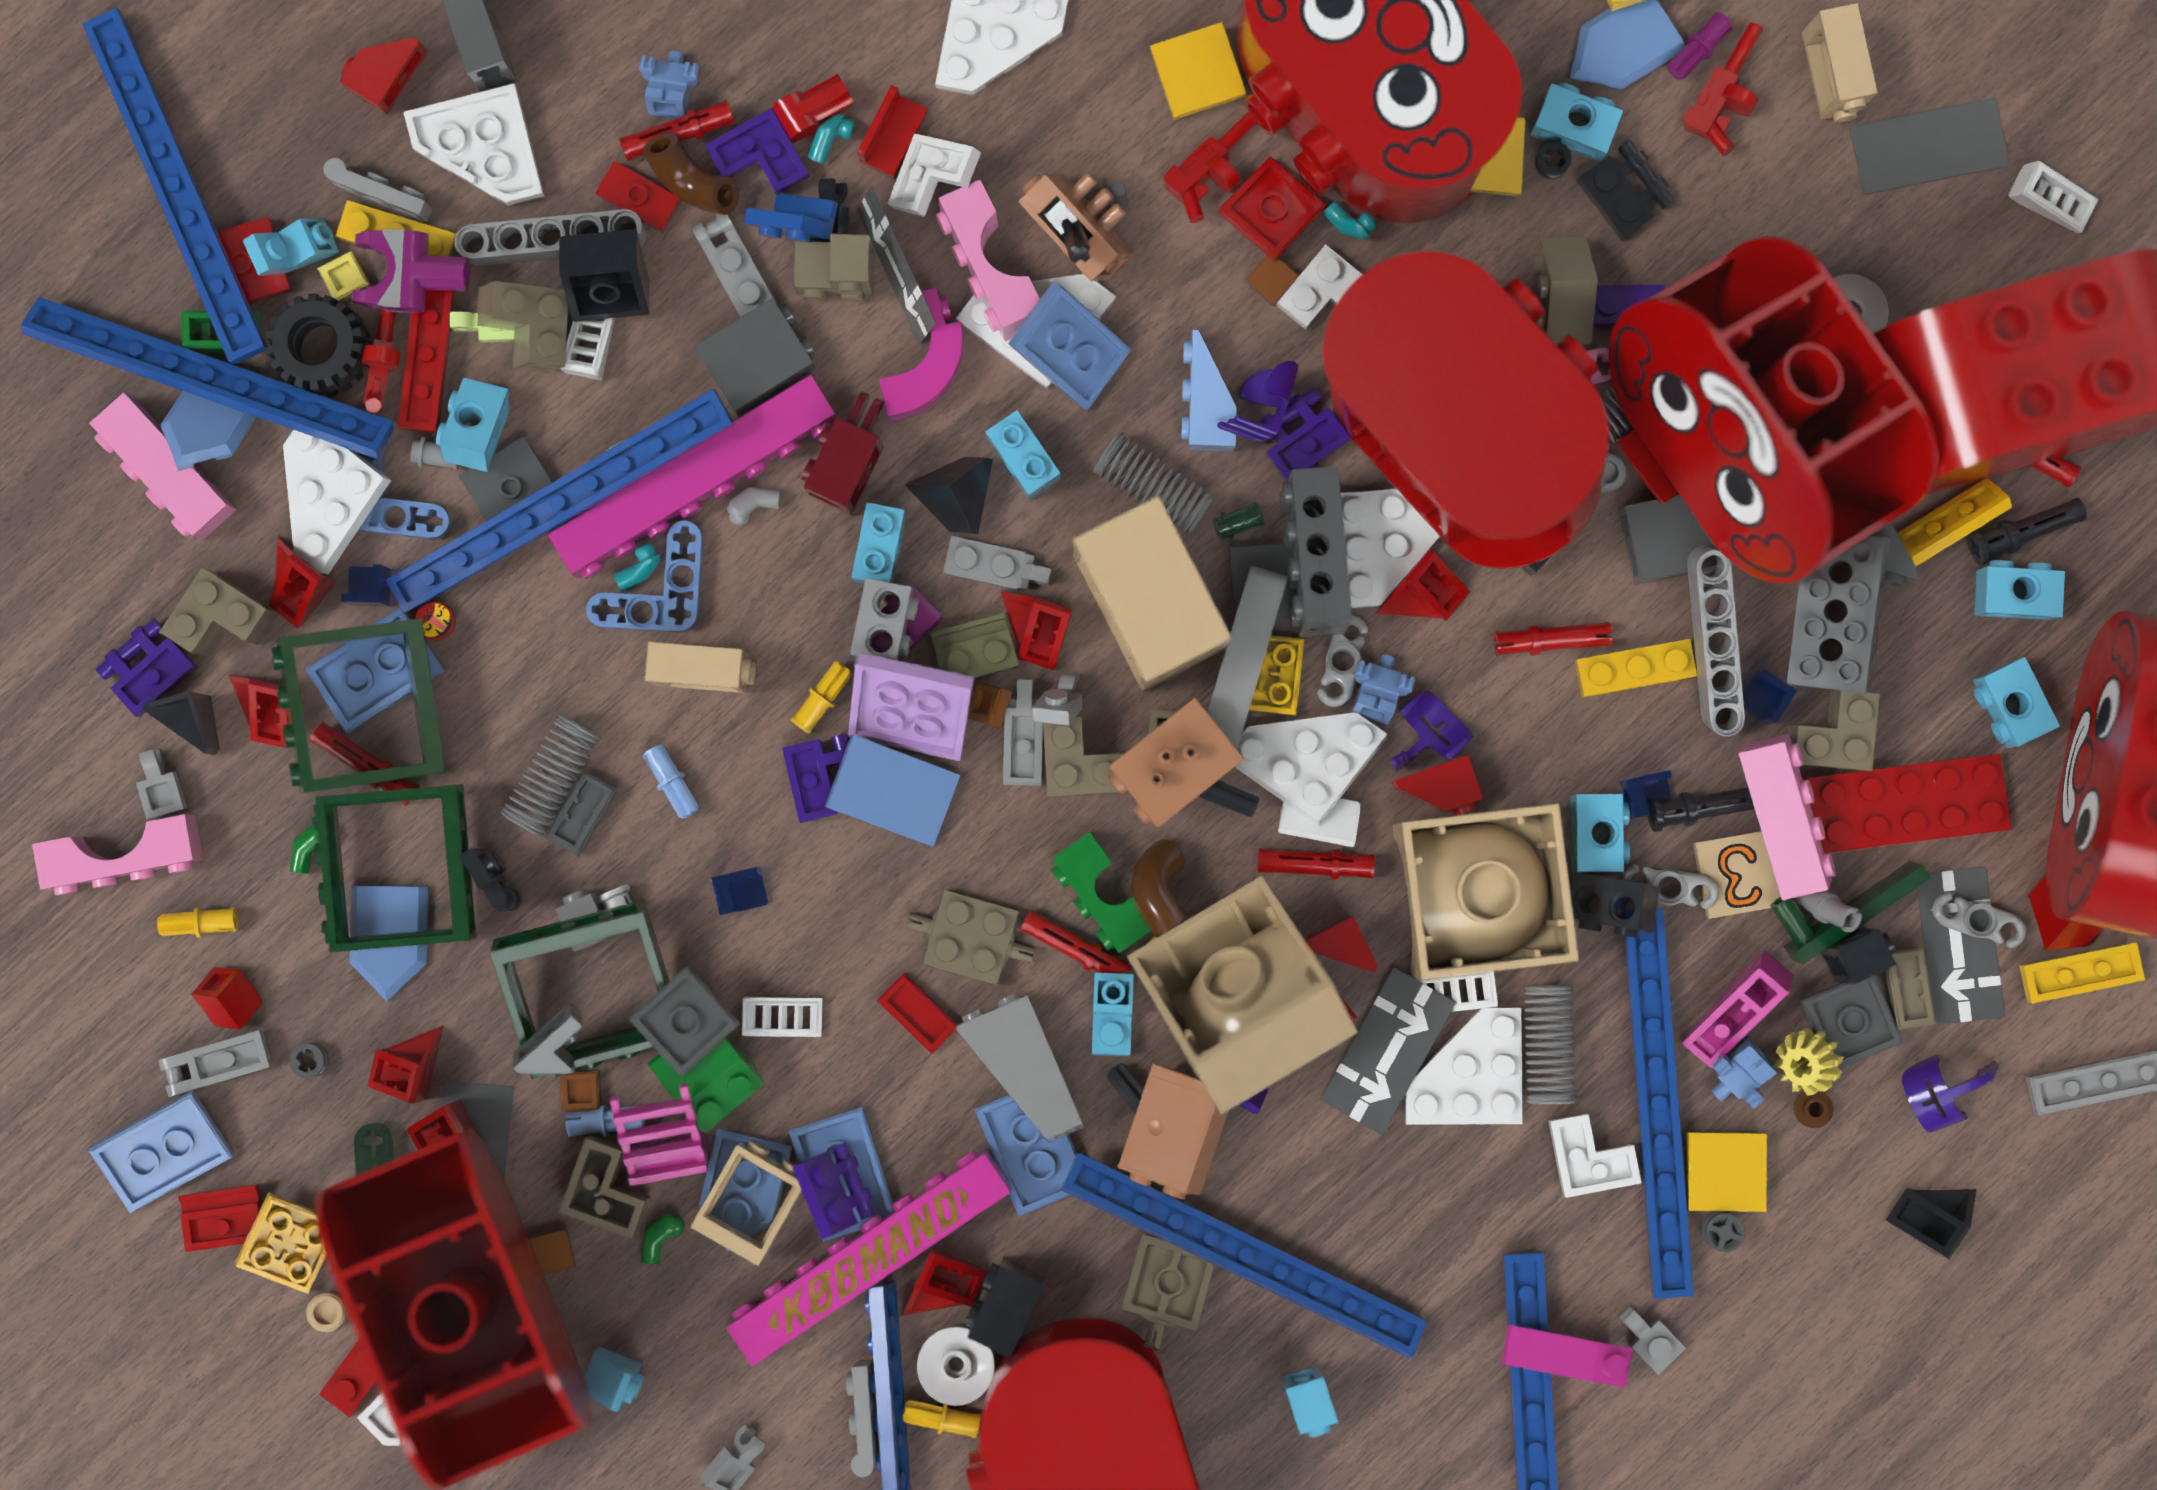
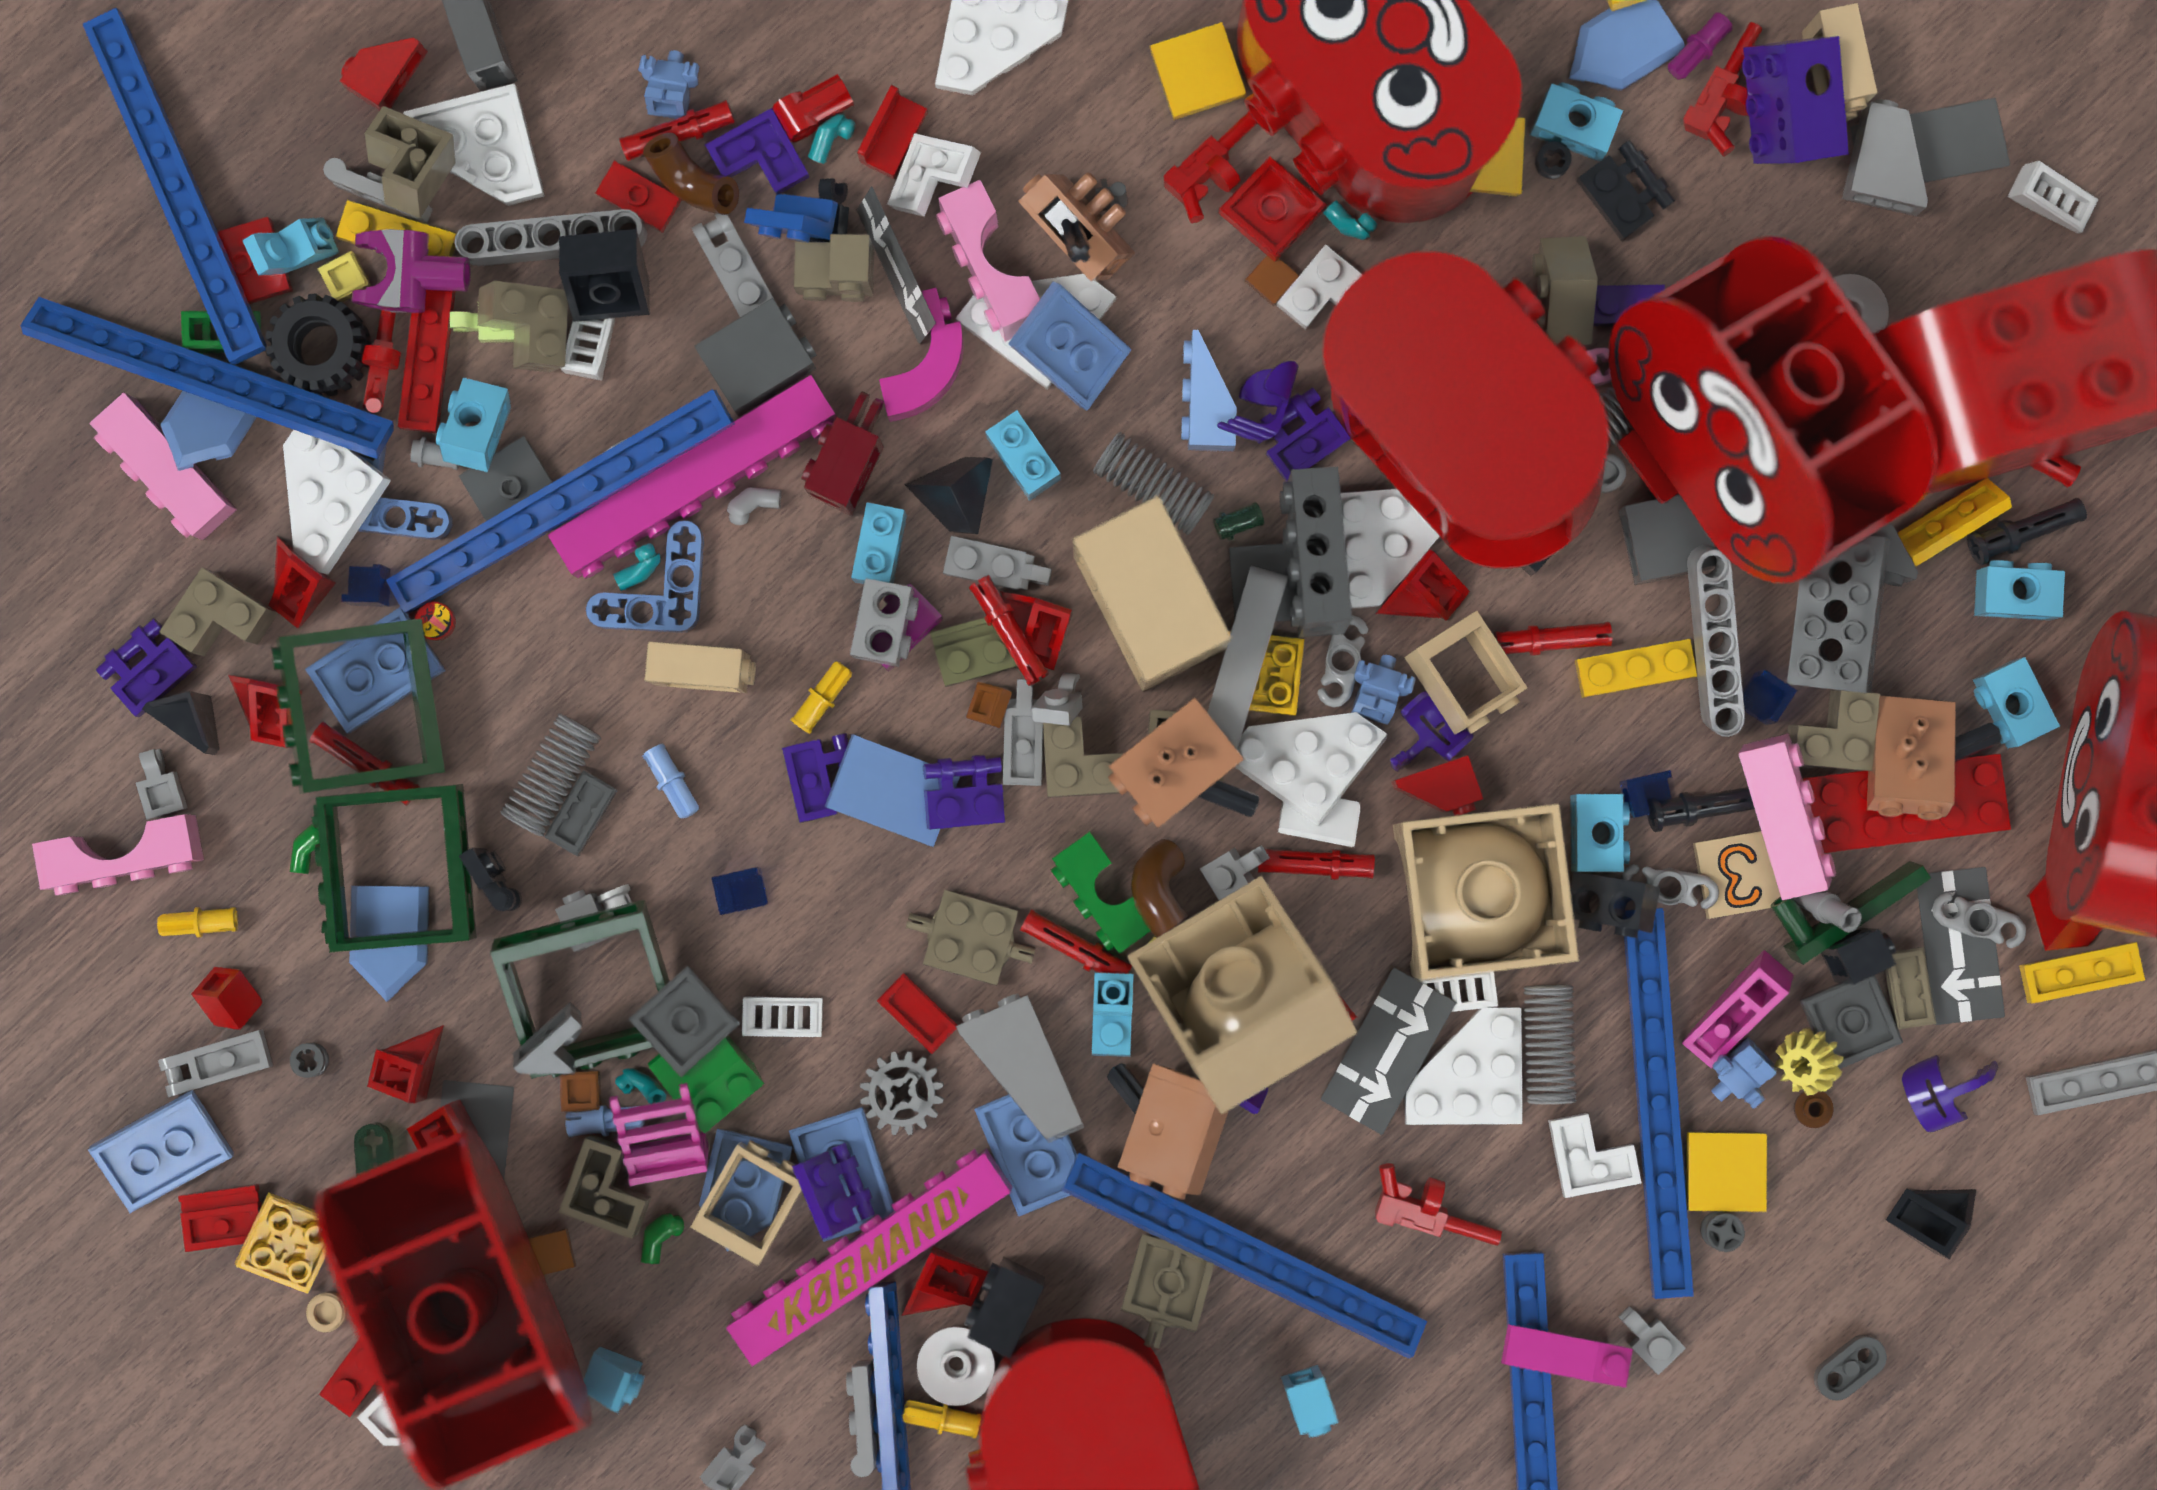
lavender plate [848,653,974,761] -> none
red slope [1304,916,1378,973] -> none
none -> dark tan brick [365,106,456,218]
none -> teal arm [615,1068,666,1104]
none -> light grey gear [860,1051,944,1135]
none -> dark purple plate [923,755,1005,830]
none -> red pin [969,575,1049,686]
none -> light grey plate [1200,845,1270,901]
none -> red piece [1375,1163,1502,1246]
none -> tan window [1404,611,1527,734]
none -> dark purple piece [1742,36,1849,164]
none -> dark grey plate [1814,1335,1887,1401]
none -> light grey slope [1842,99,1928,216]
none -> nougat piece [1867,696,2002,820]

